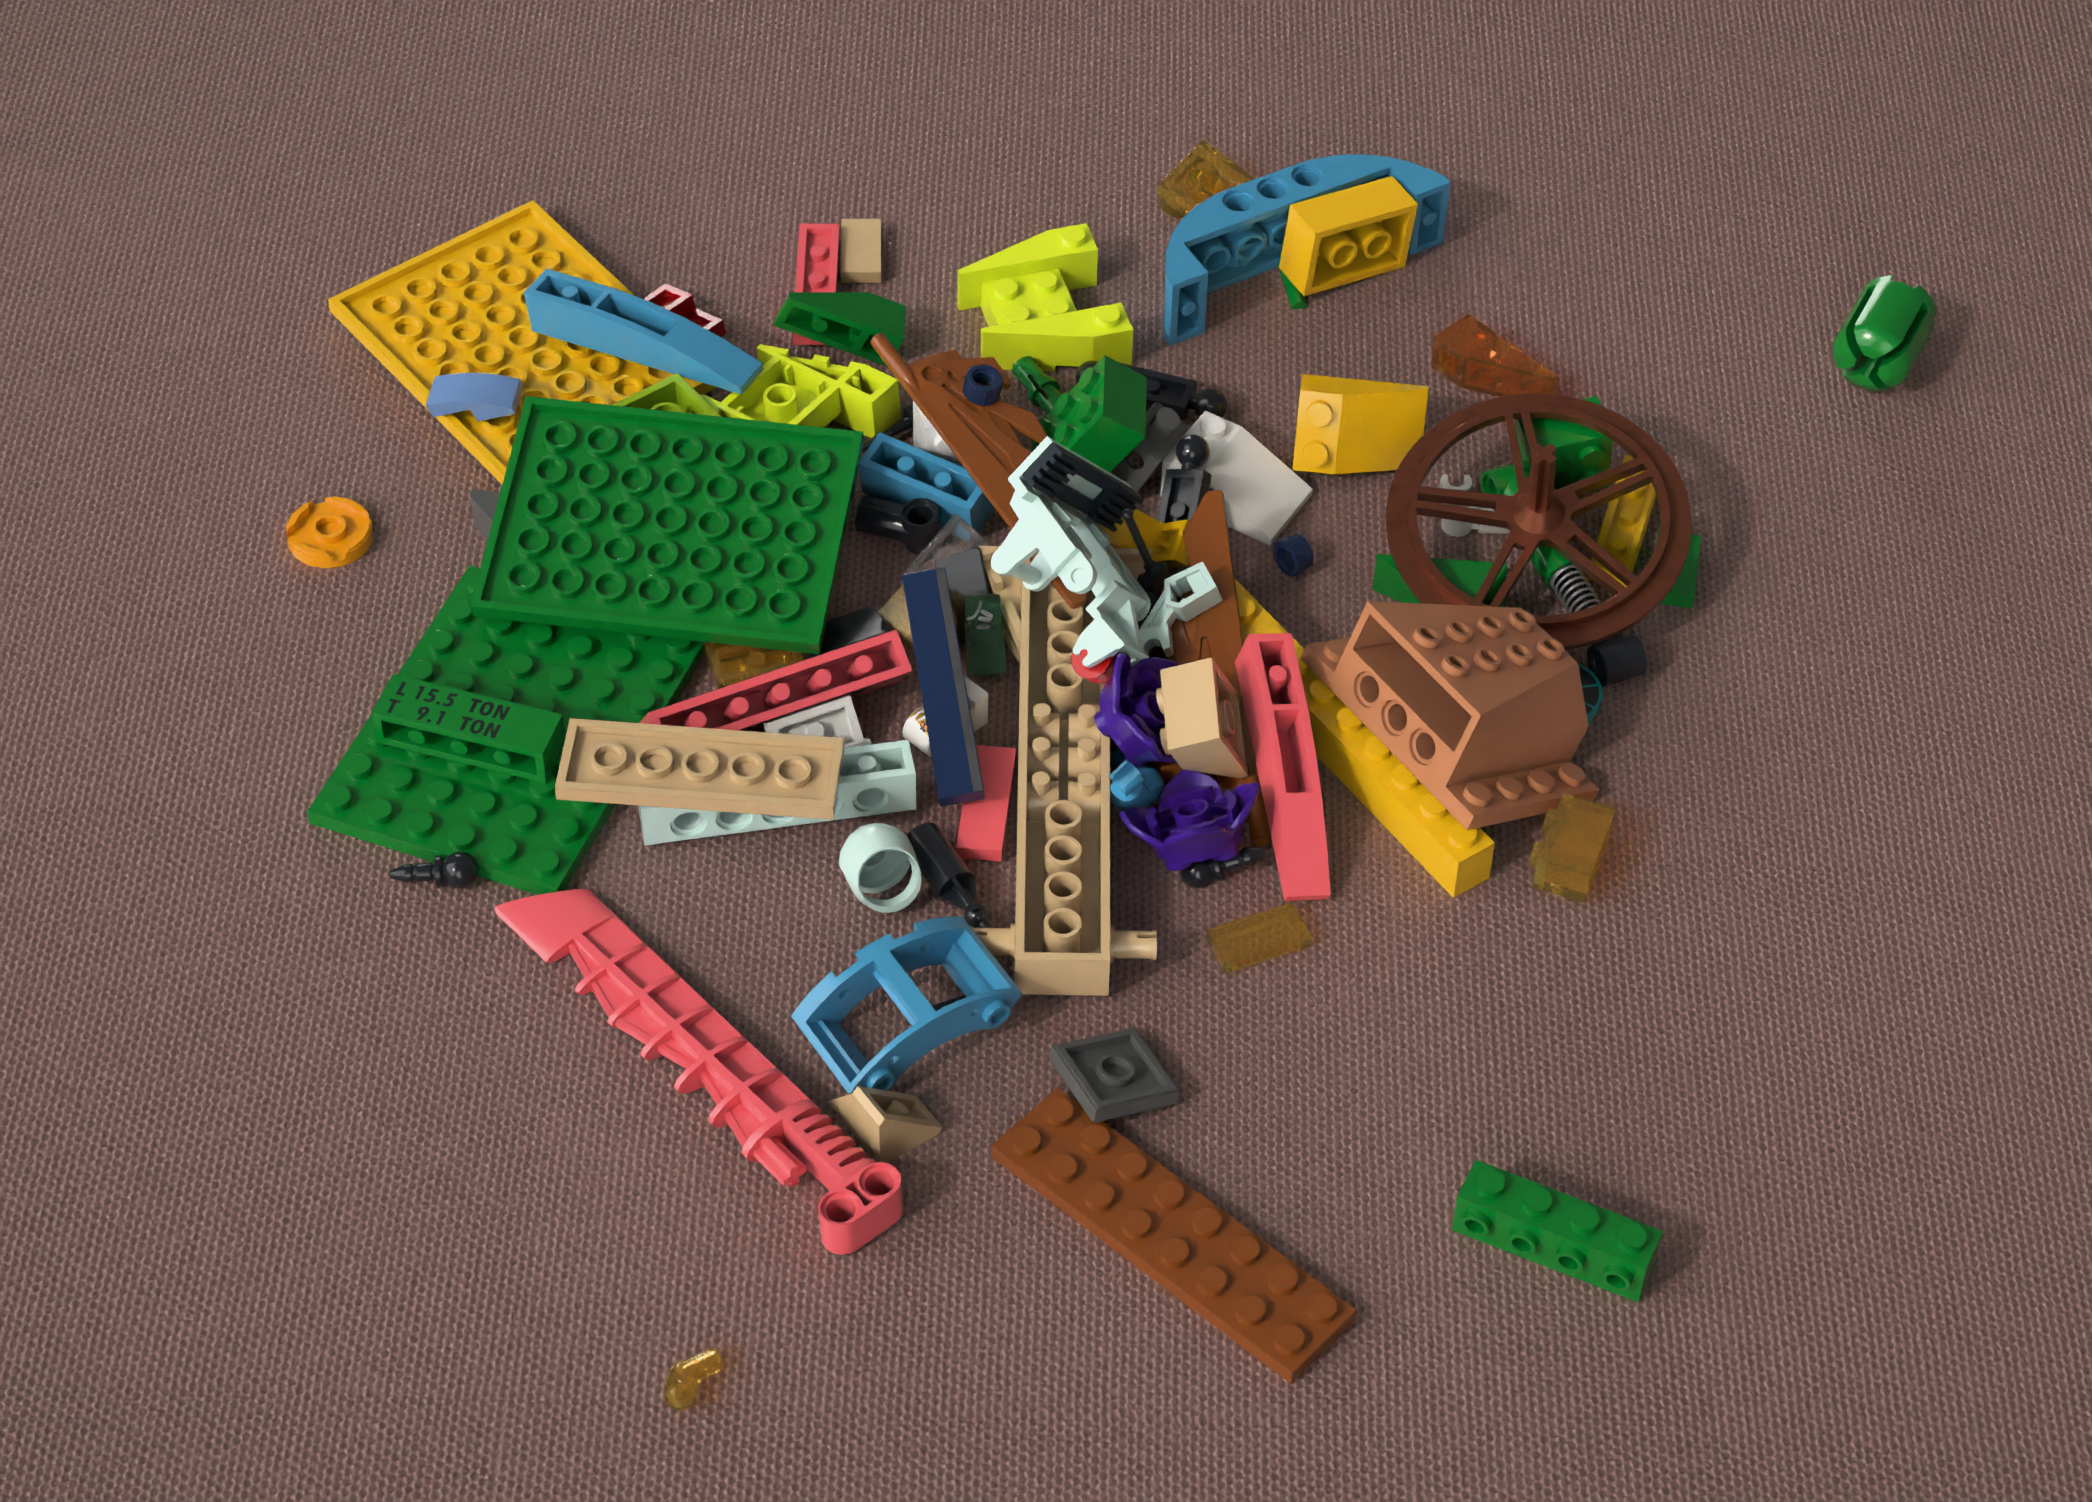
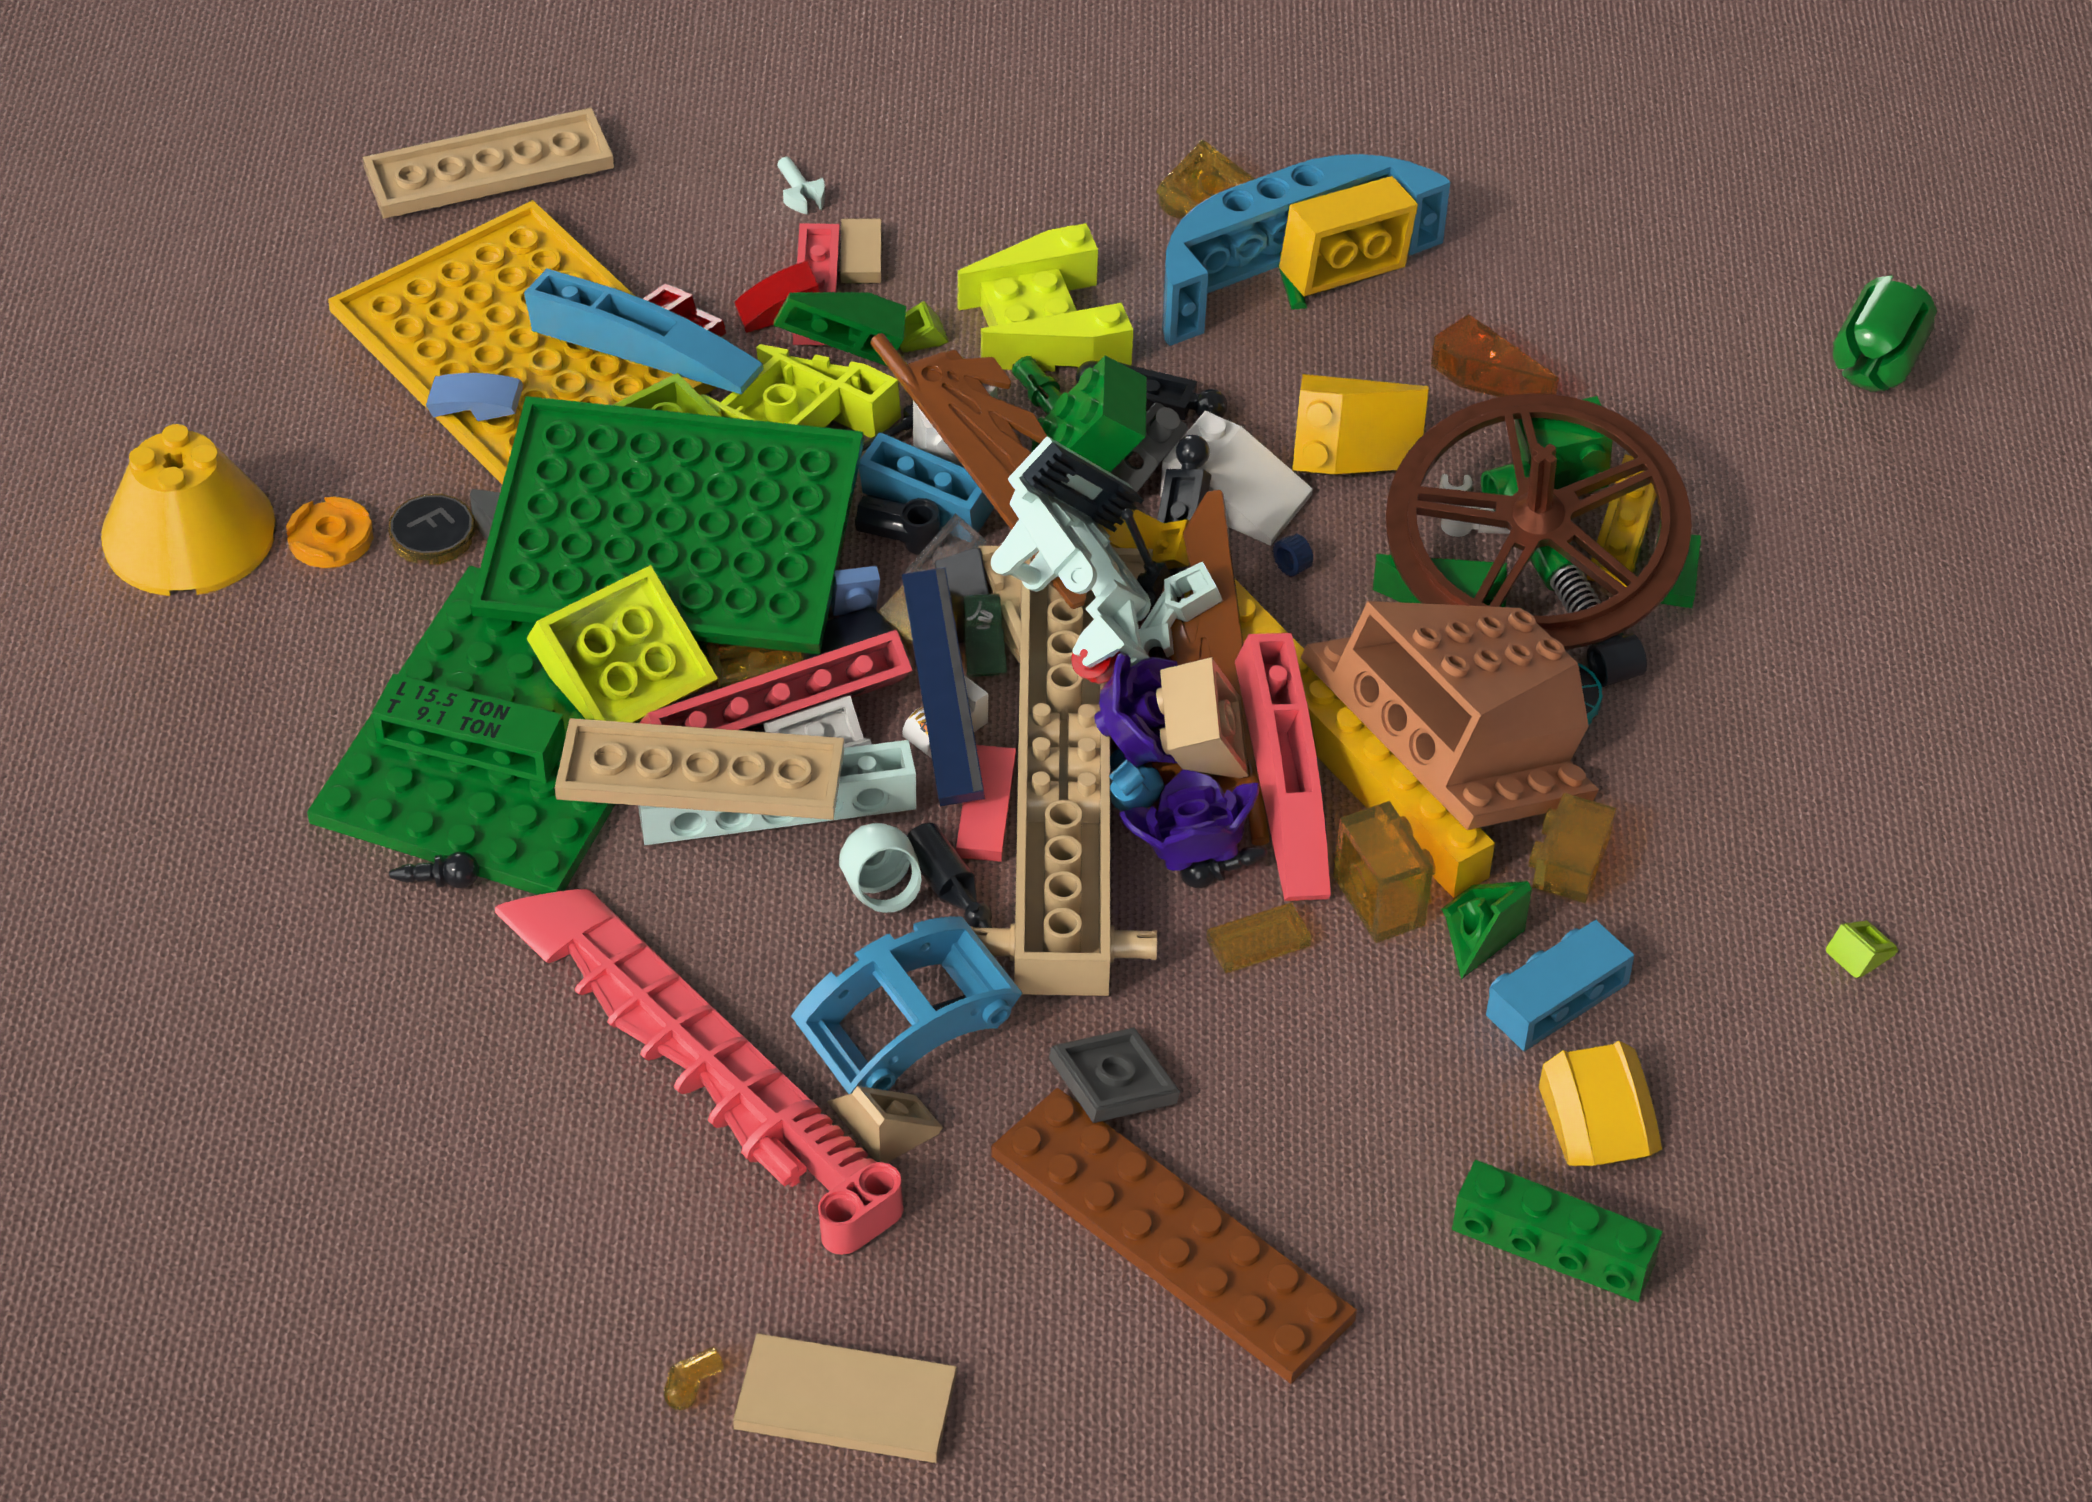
dark blue axle [962,364,1003,406] -> none
none -> yellow cone [101,424,275,596]
none -> tan plate [363,108,614,219]
none -> black tile [388,494,475,565]
none -> neon yellow slope [527,565,718,723]
none -> tan tile [733,1333,956,1463]
none -> red slope [734,260,820,333]
none -> light aqua bar [778,157,825,214]
none -> medium blue bracket [831,566,880,616]
none -> lime slope [900,301,949,352]
none -> clear yellow brick [1333,801,1435,943]
none -> green slope [1441,881,1532,979]
none -> dark azure brick [1486,920,1634,1051]
none -> yellow slope [1539,1040,1662,1166]
none -> lime slope [1826,920,1899,978]

